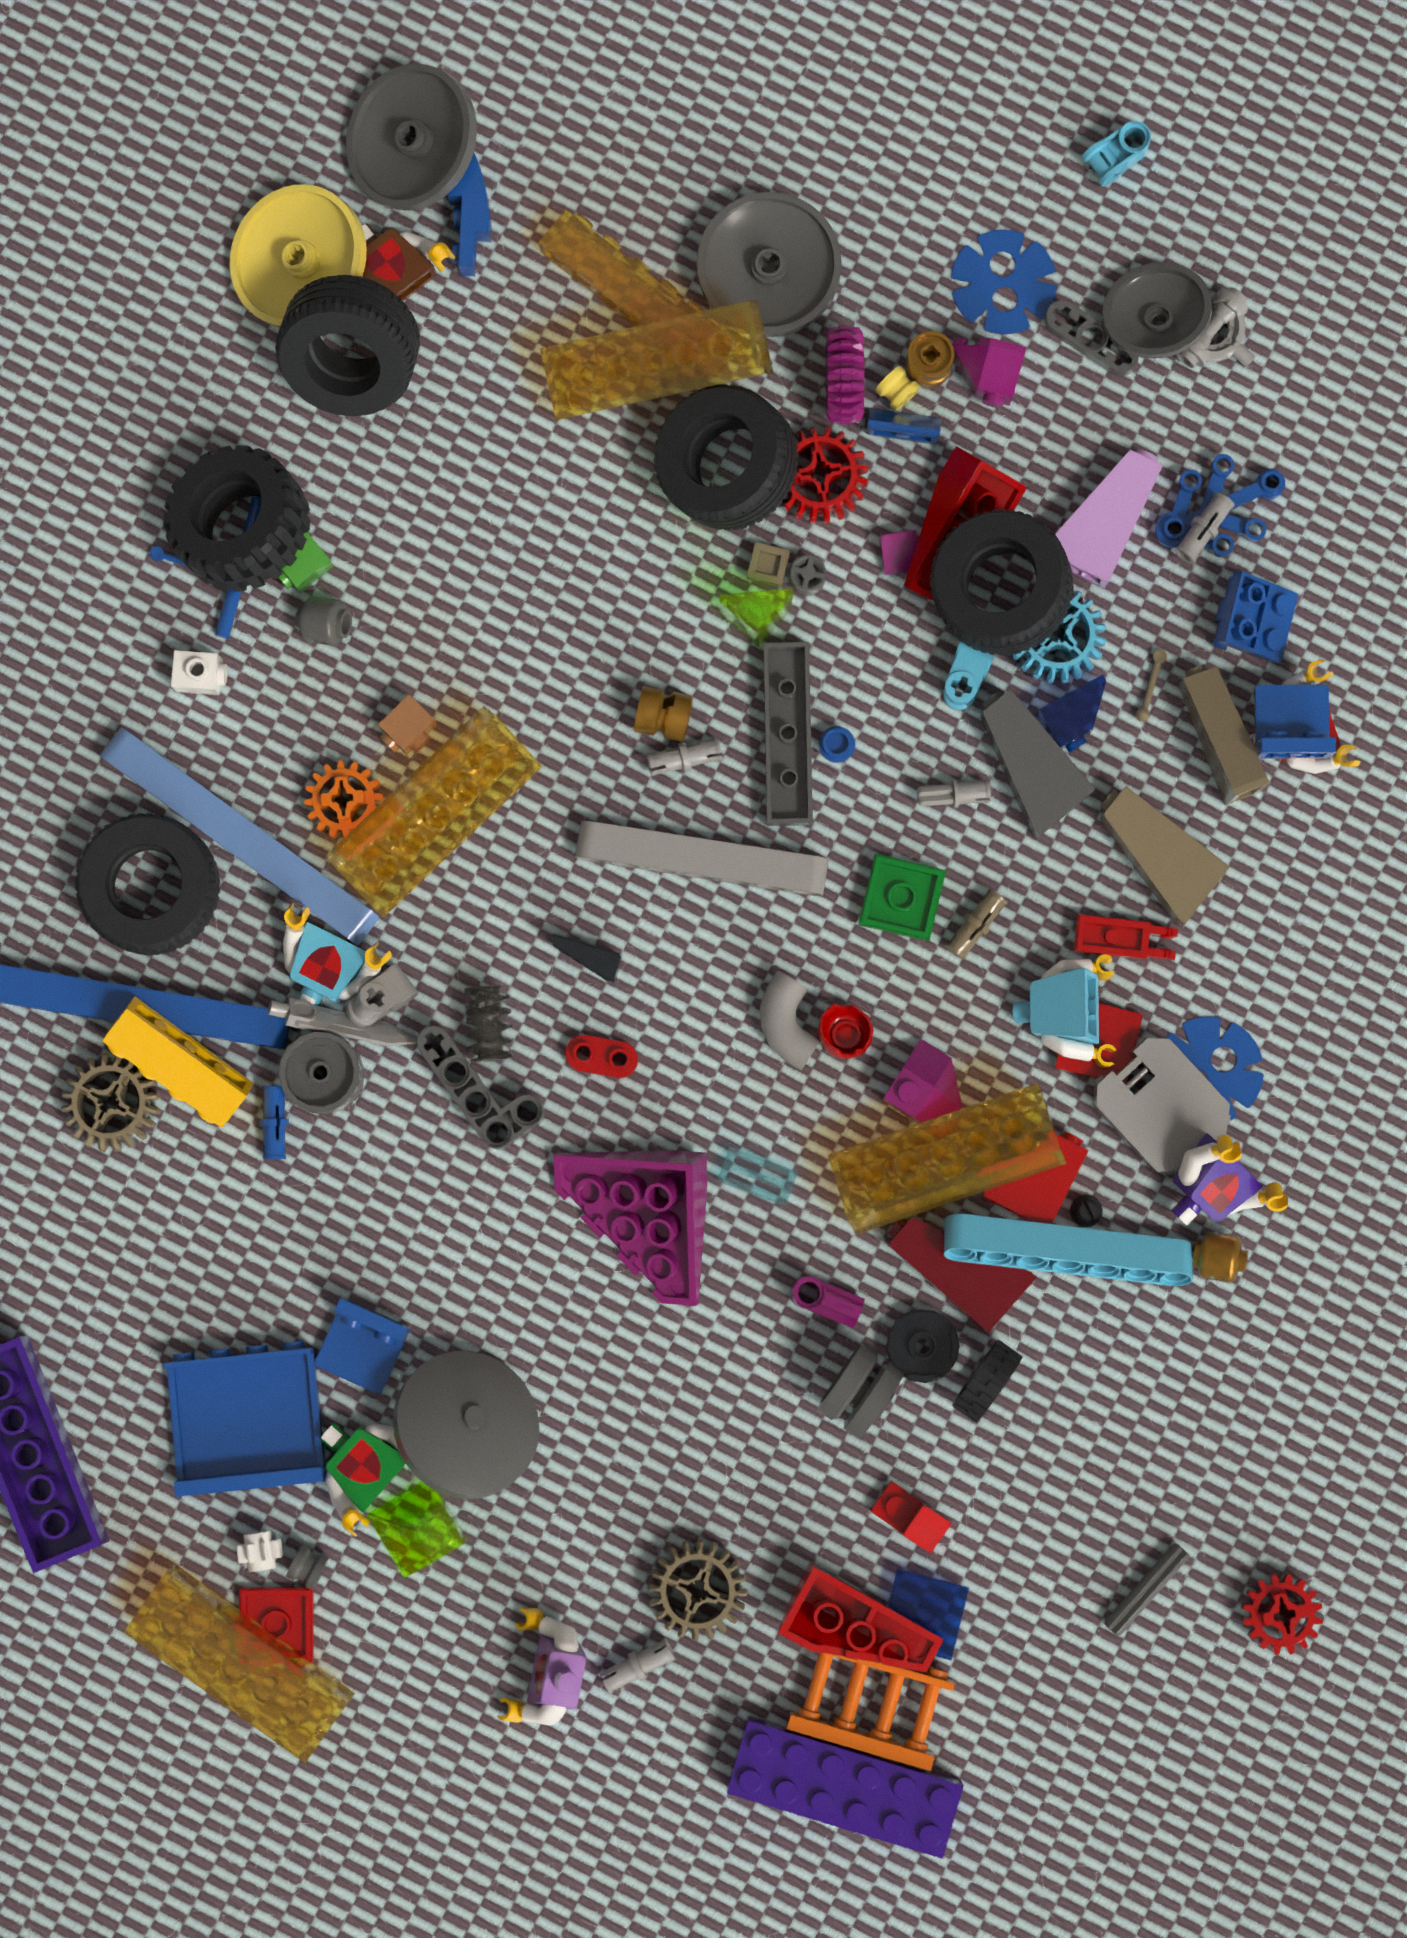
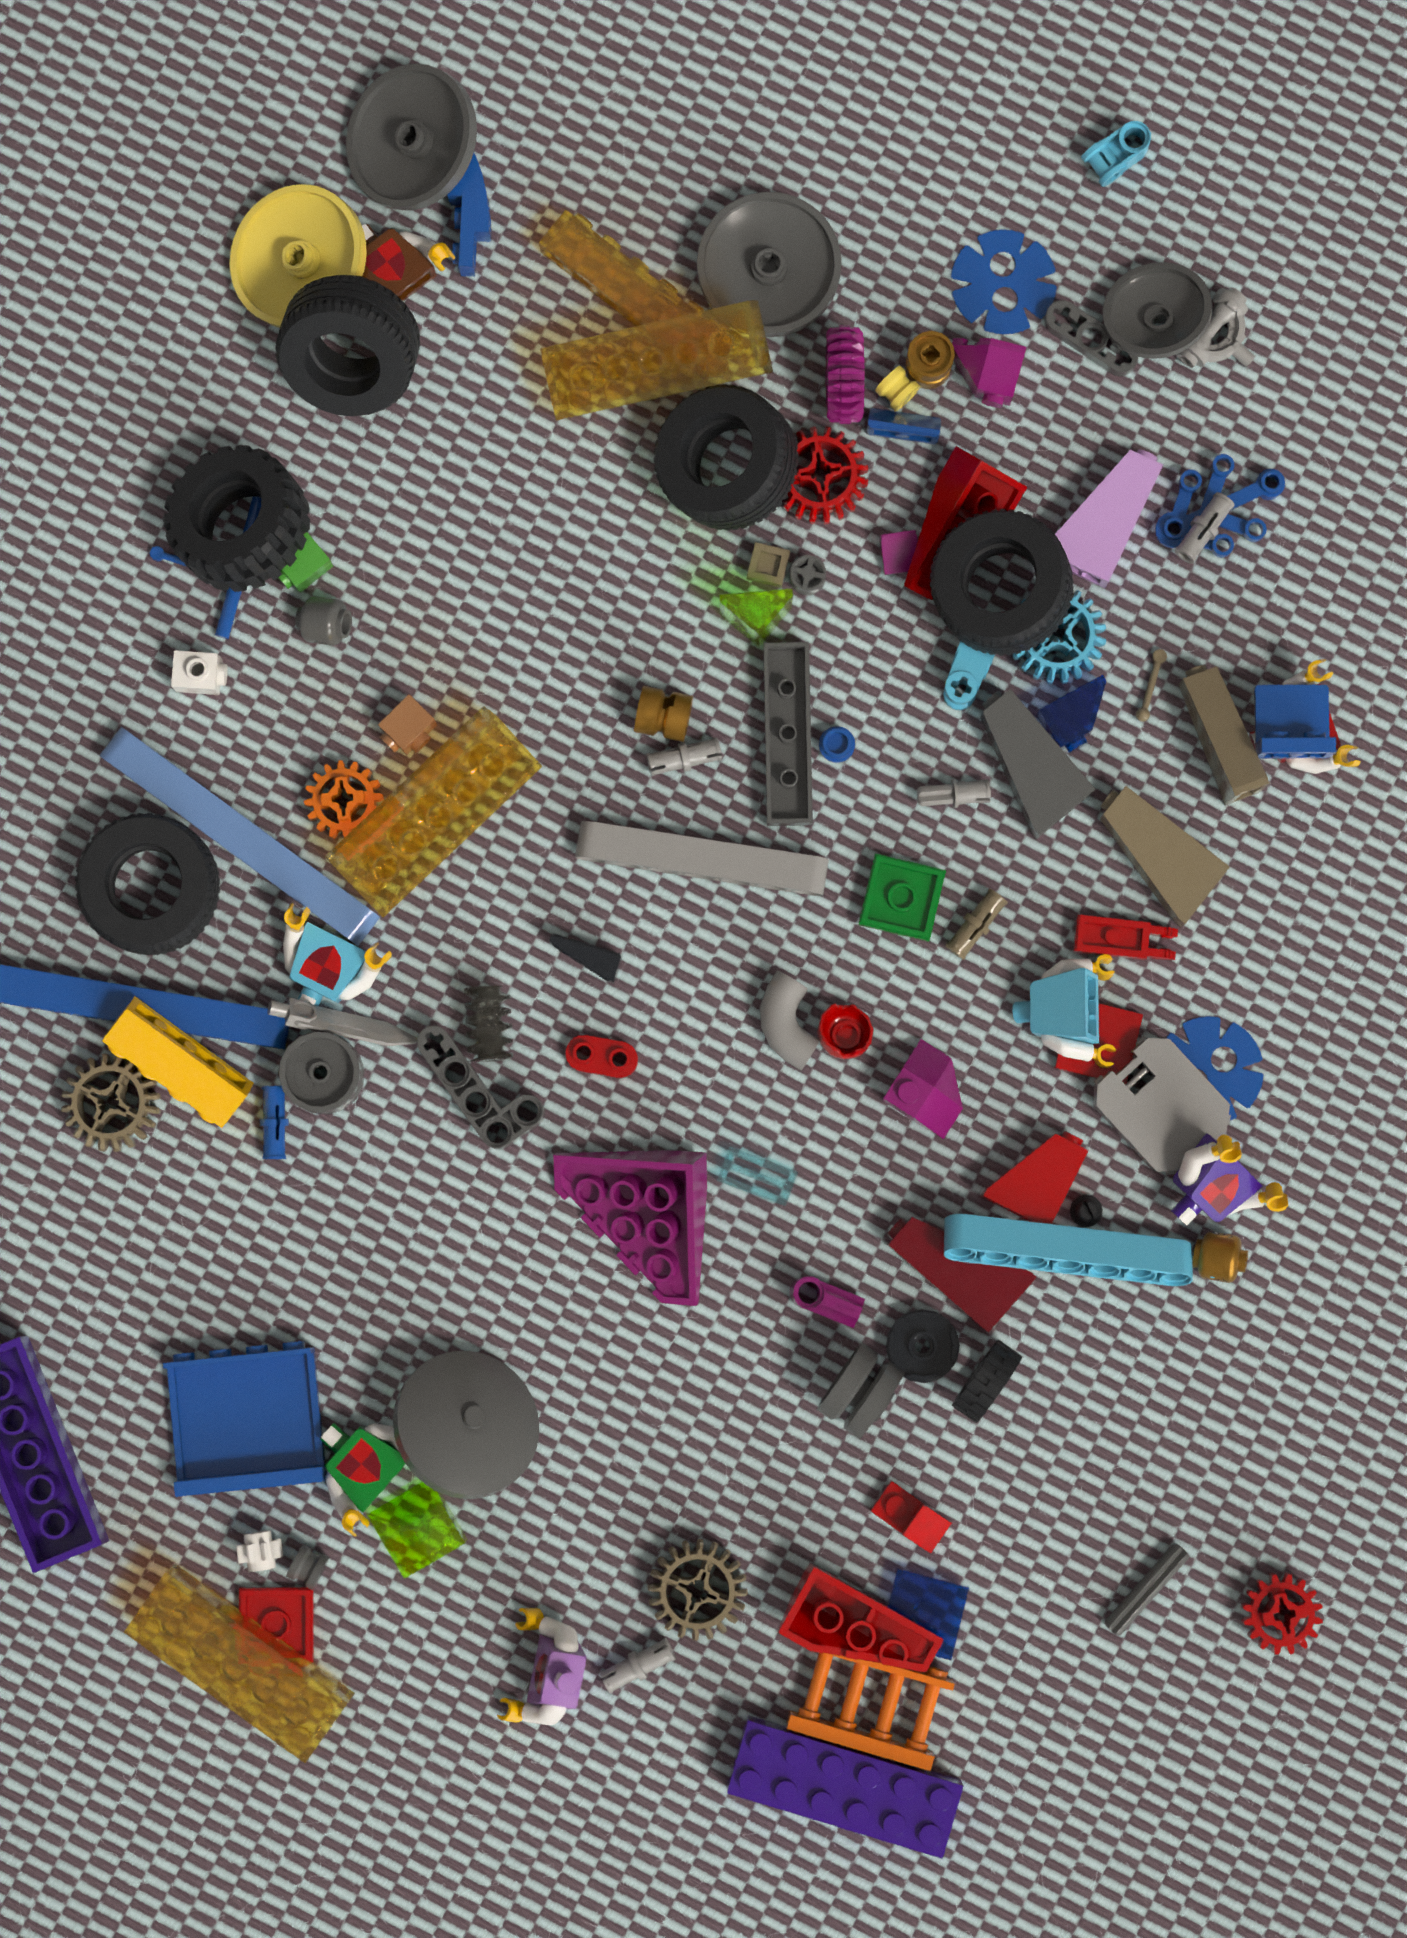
blue bracket [315,1298,411,1394] -> none
light grey piece [346,963,419,1027] -> none
clear yellow brick [828,1083,1066,1235] -> none
blue plate [1213,571,1298,663] -> none

